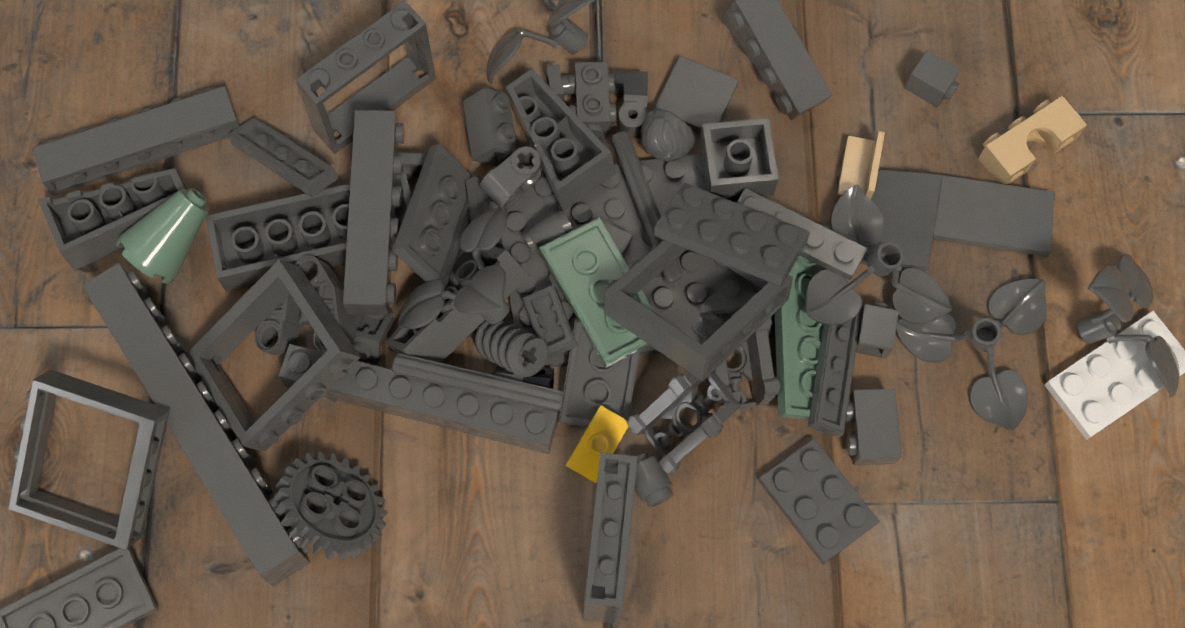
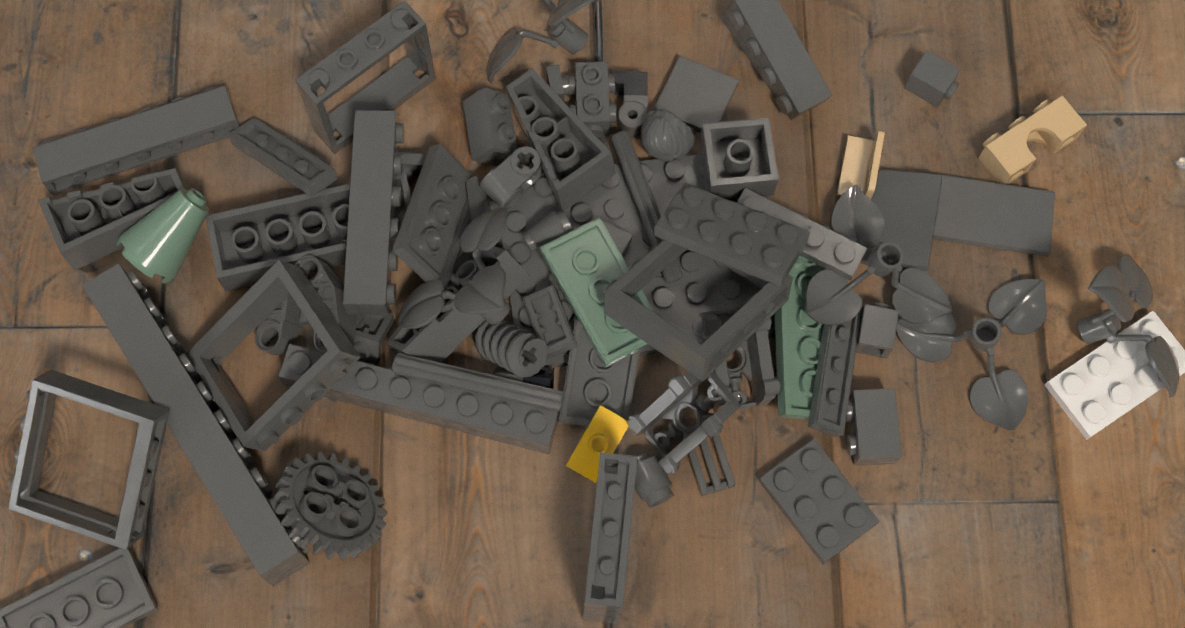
none -> dark grey tile [682,435,736,496]

